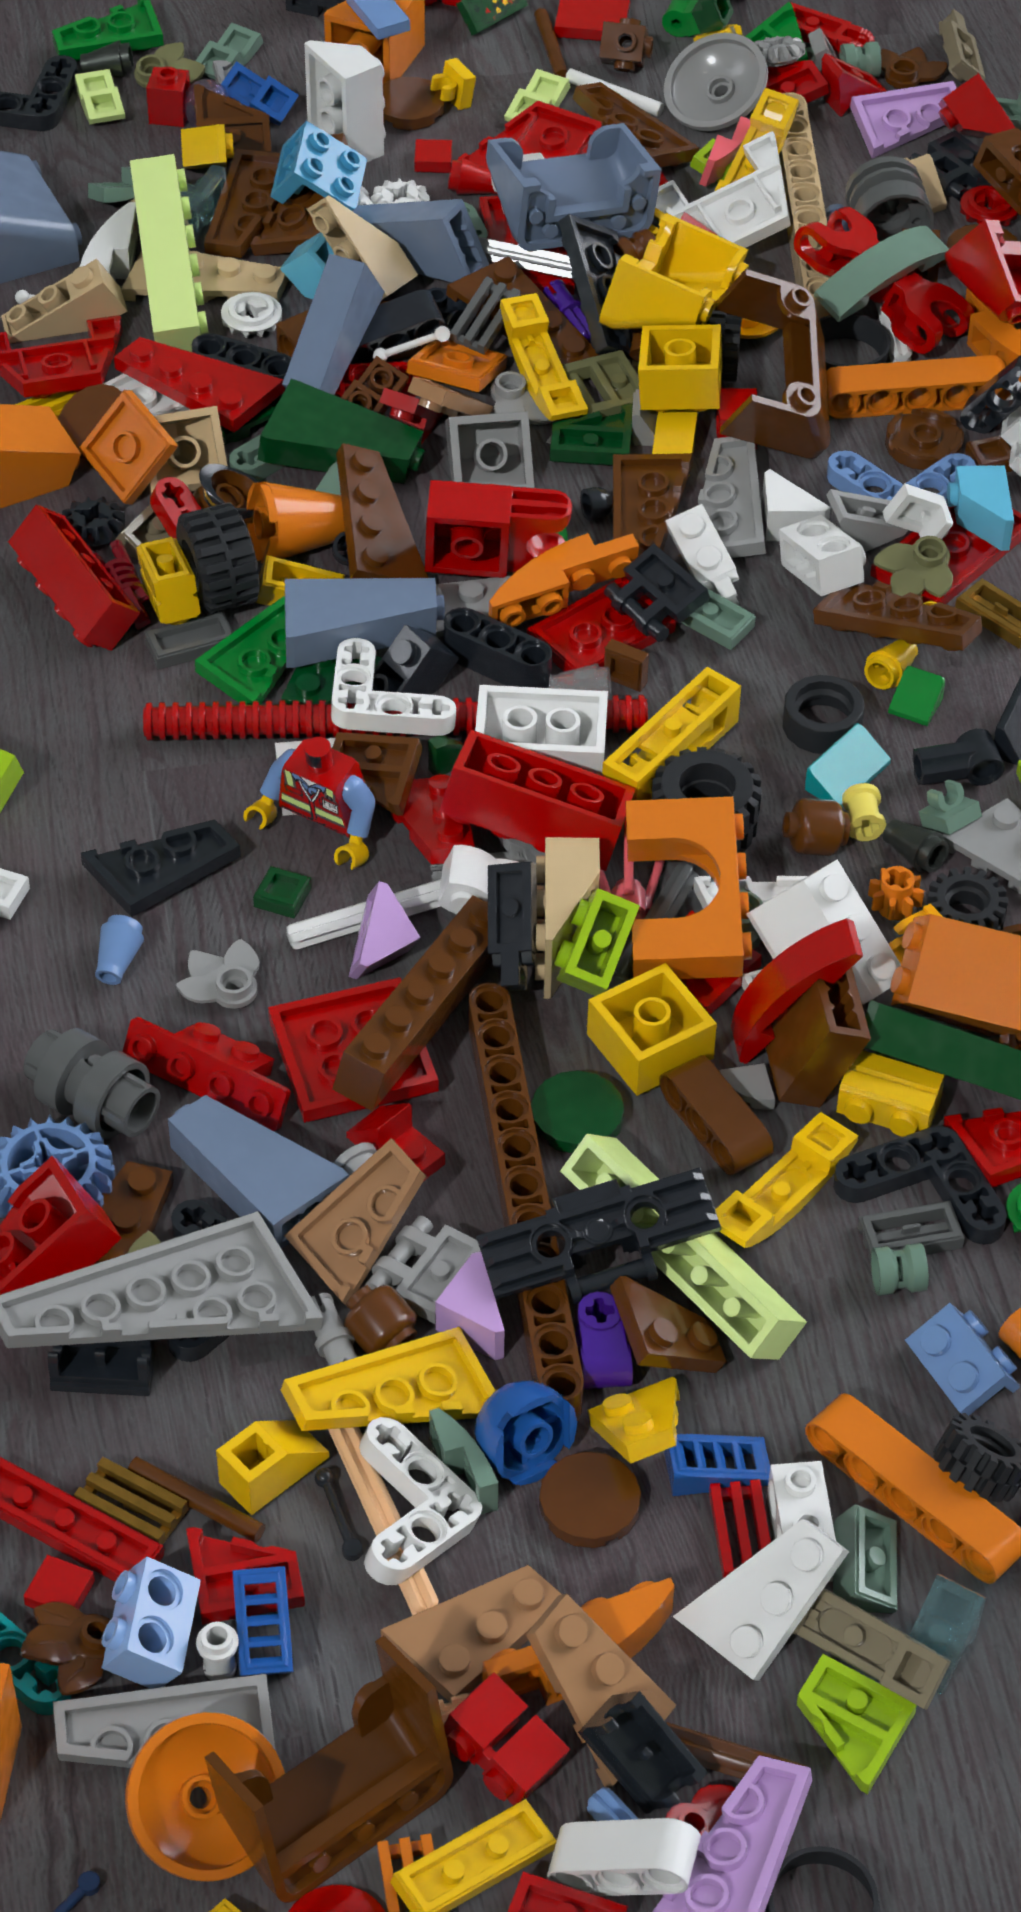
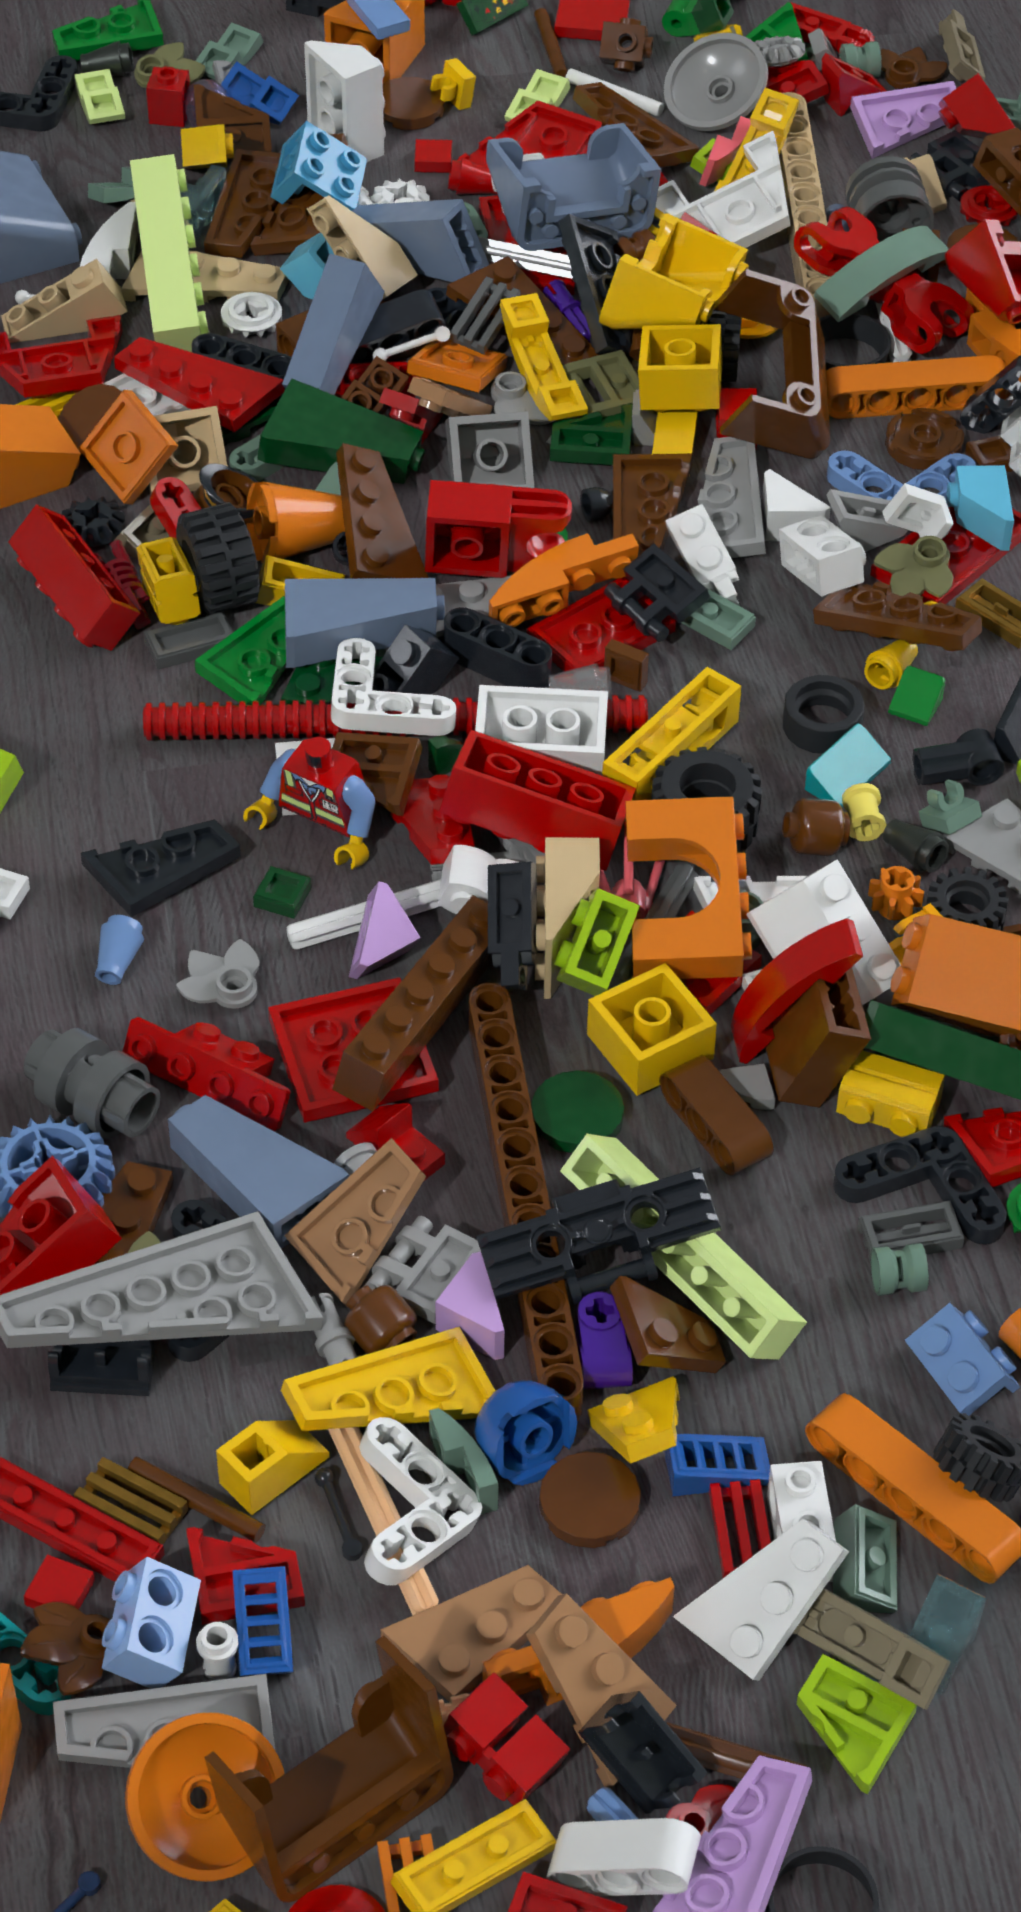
yellow slope [715,1112,858,1248] -> none

